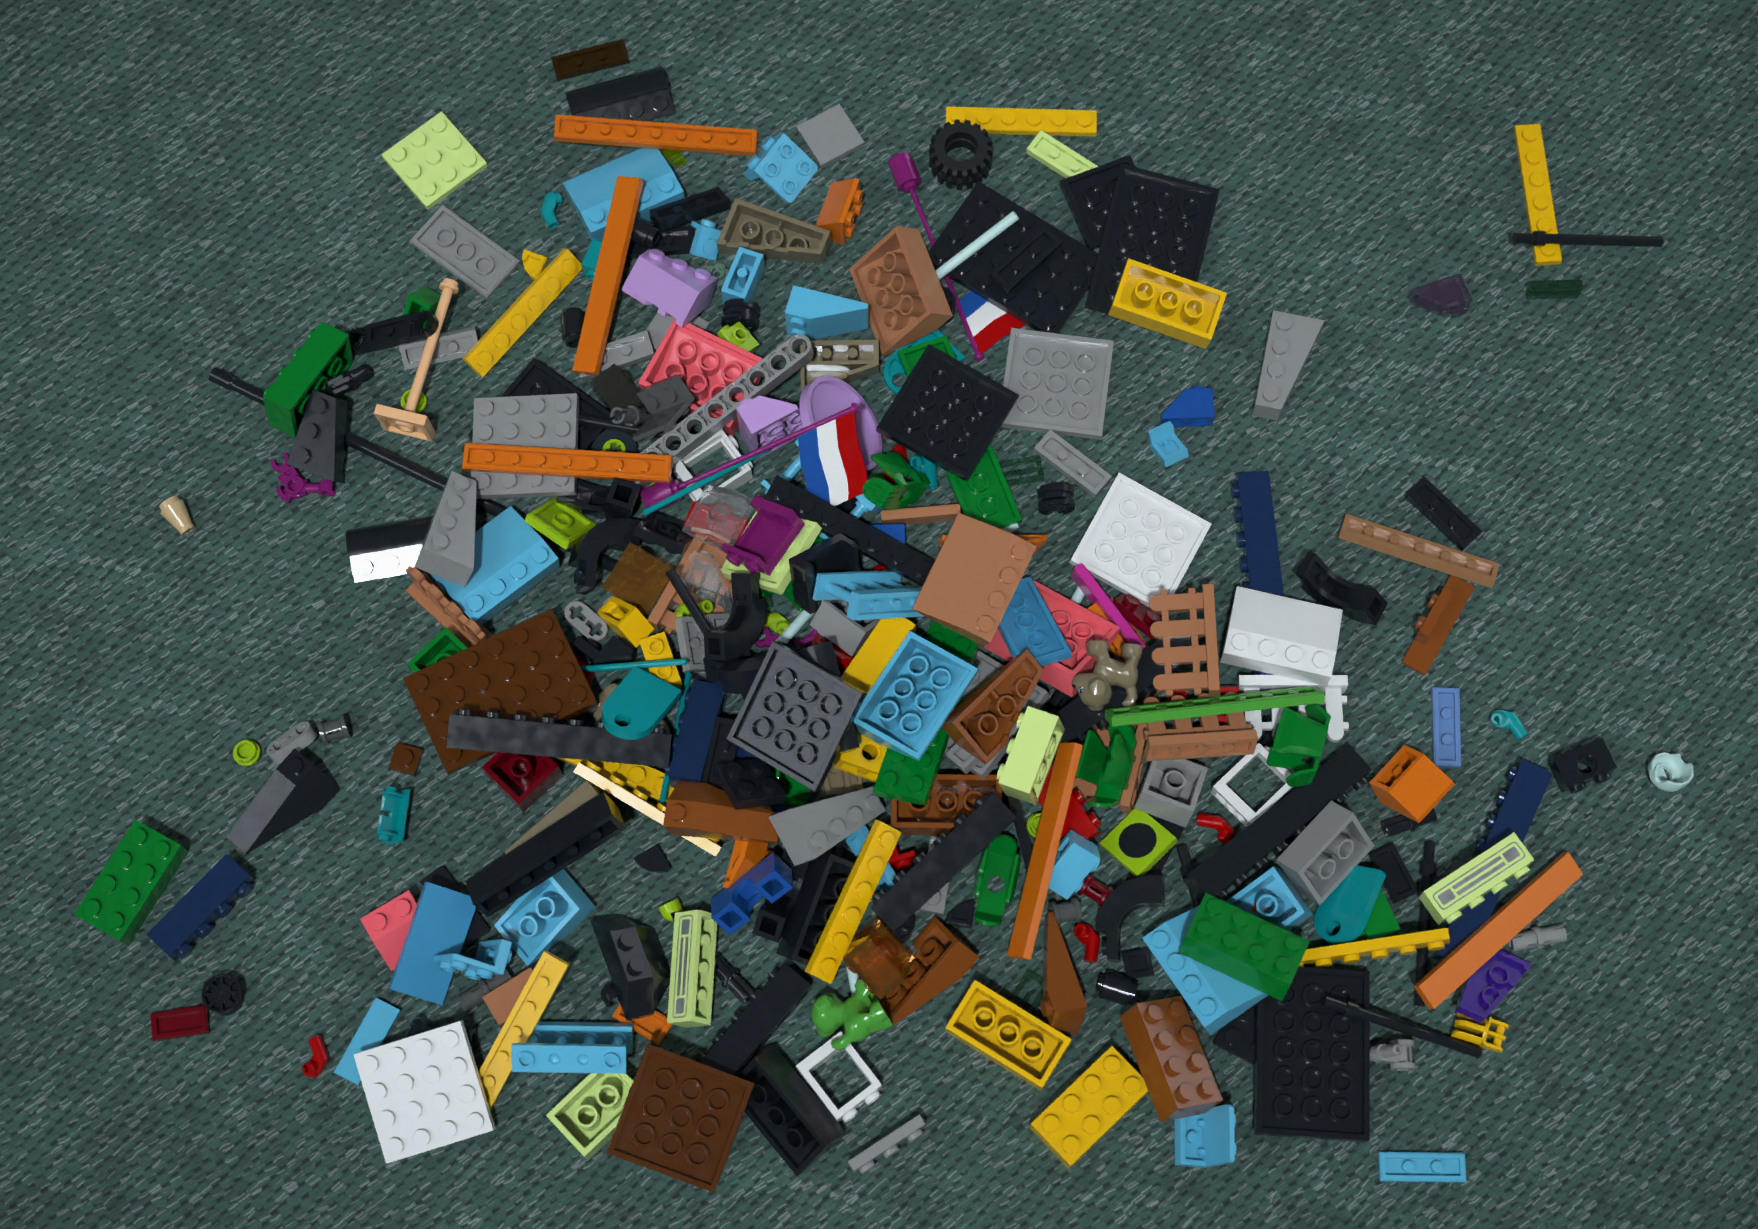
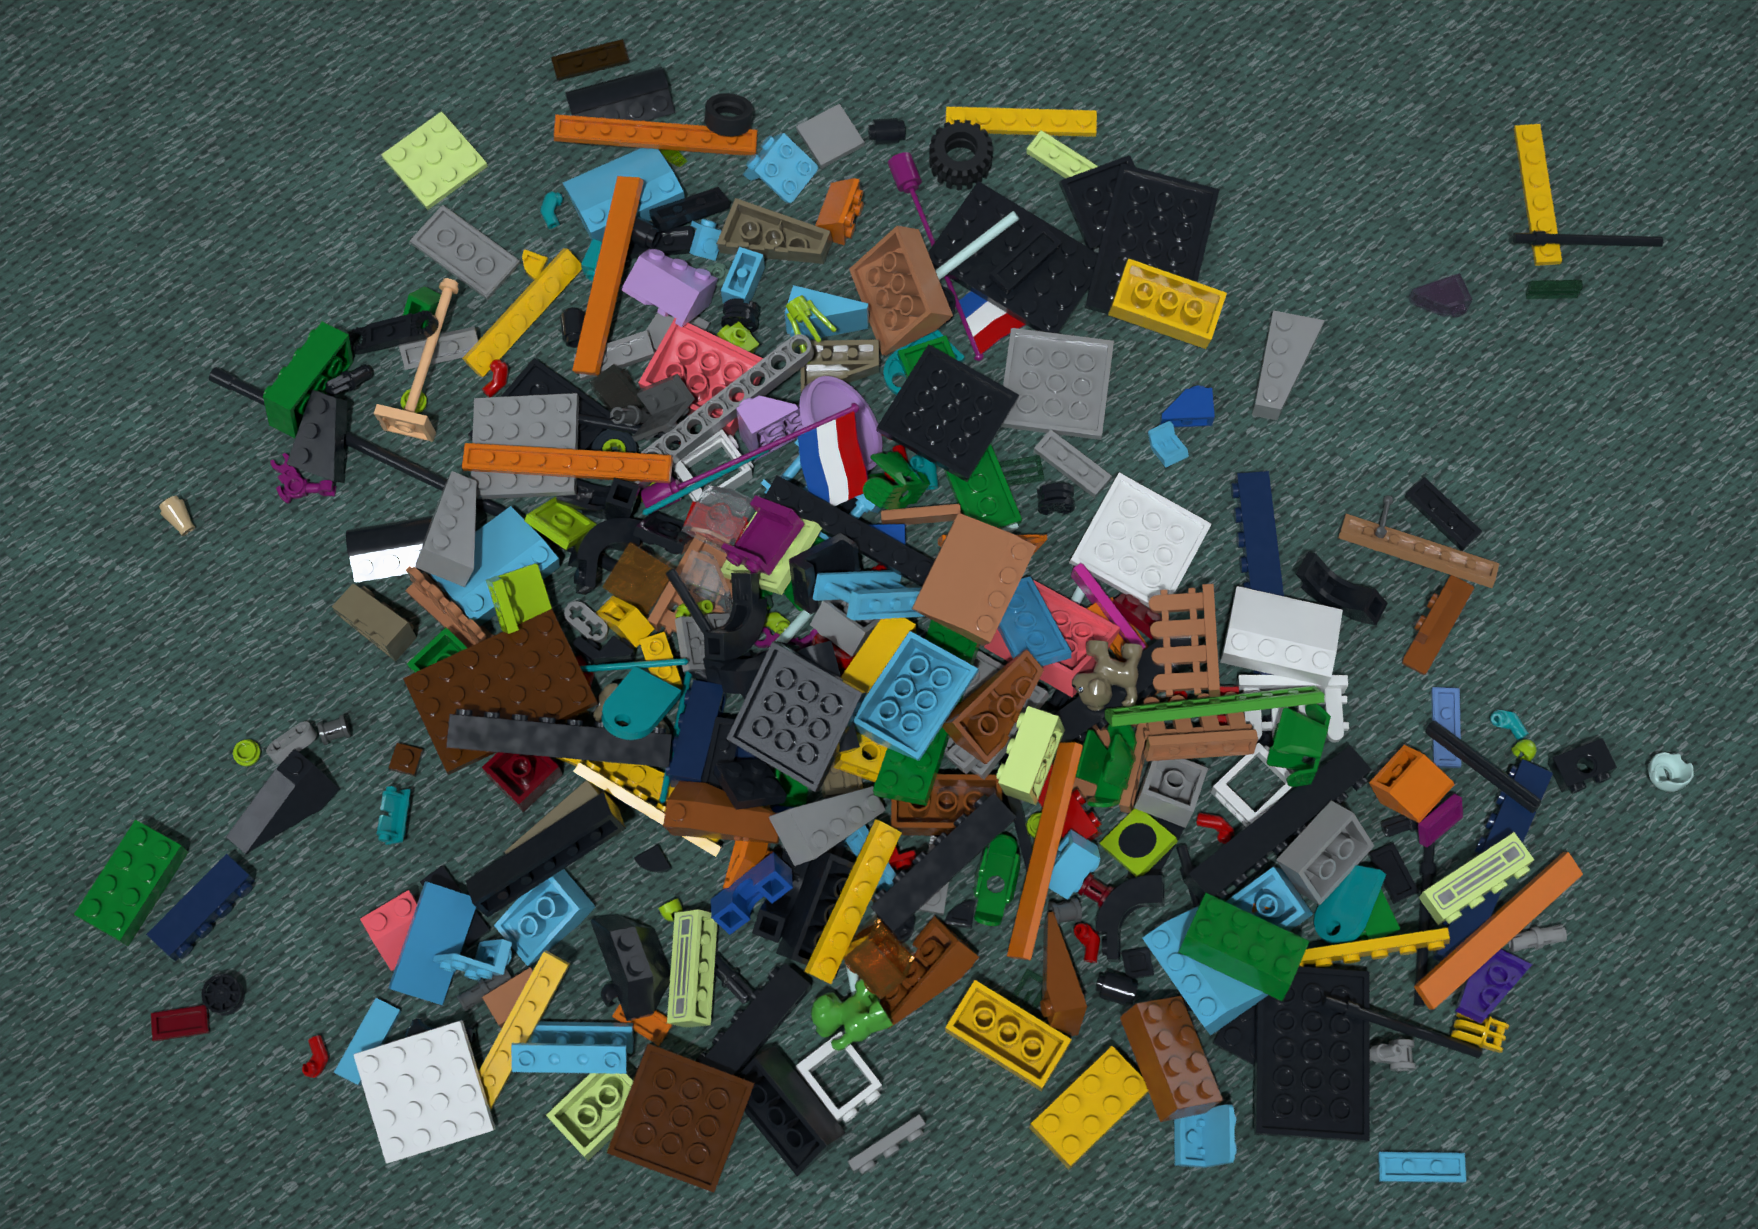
none -> dark tan wedge [332,583,417,662]
none -> red arm [482,359,508,397]
none -> lime bracket [486,563,552,634]
none -> black tyre [704,93,753,137]
none -> lime plant [786,295,836,364]
none -> black brick [868,118,905,145]
none -> dark grey hinge [1375,495,1393,538]
none -> magenta tile [1418,793,1463,848]
none -> black axle [1425,721,1541,813]
none -> lime hinge [1512,739,1537,762]

